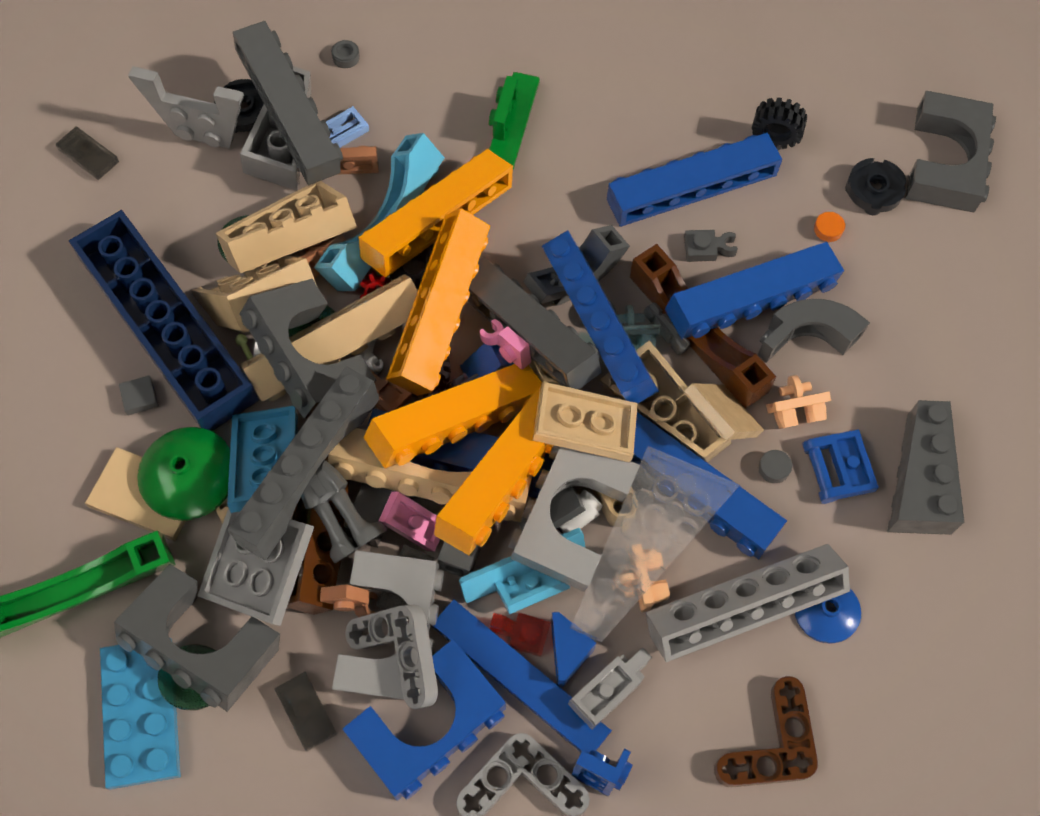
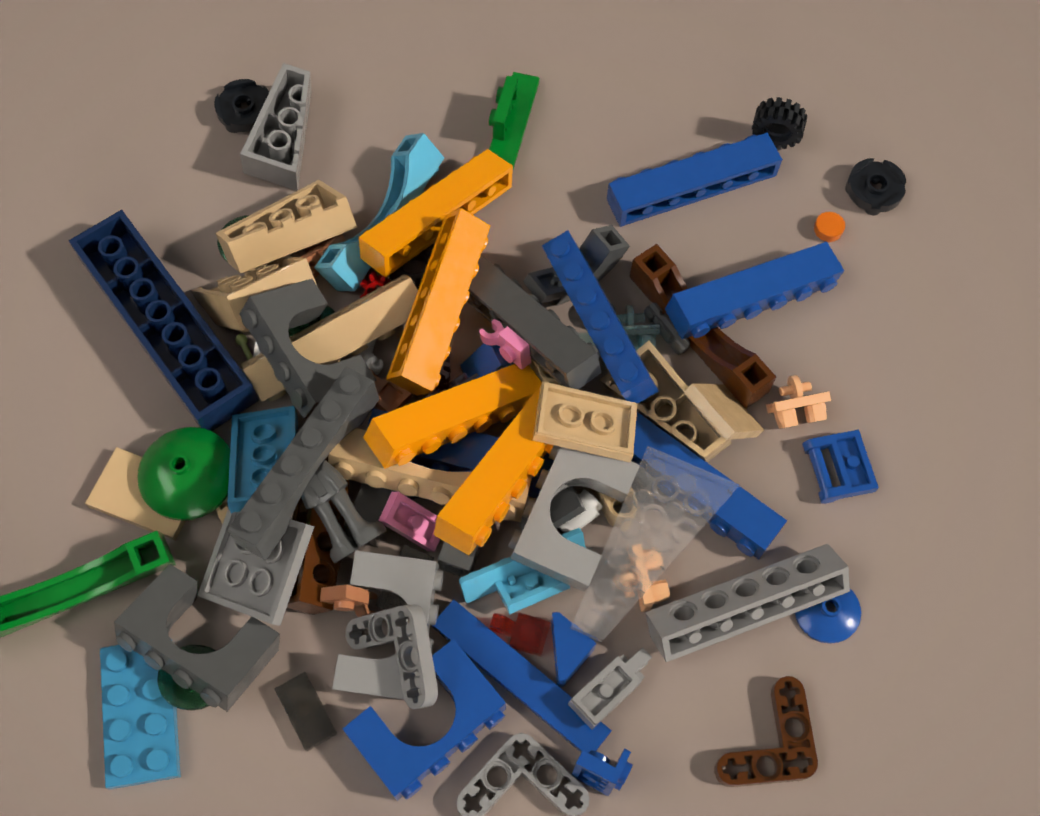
clear smoke plate [55,126,119,180] -> none
dark grey tile [119,375,159,415] -> none
light grey wing [128,66,244,149] -> none
dark grey brick [233,21,343,186] -> none
light blue tile [326,106,369,147] -> none
dark grey tile [331,40,360,68] -> none
nougat plate [337,146,379,175] -> none
dark grey plate [684,229,738,262] -> none
dark grey arch [758,299,870,362] -> none
dark grey tile [758,450,792,483] -> none
dark grey wedge [887,400,965,535] -> none
dark grey arch [906,90,996,213] -> none

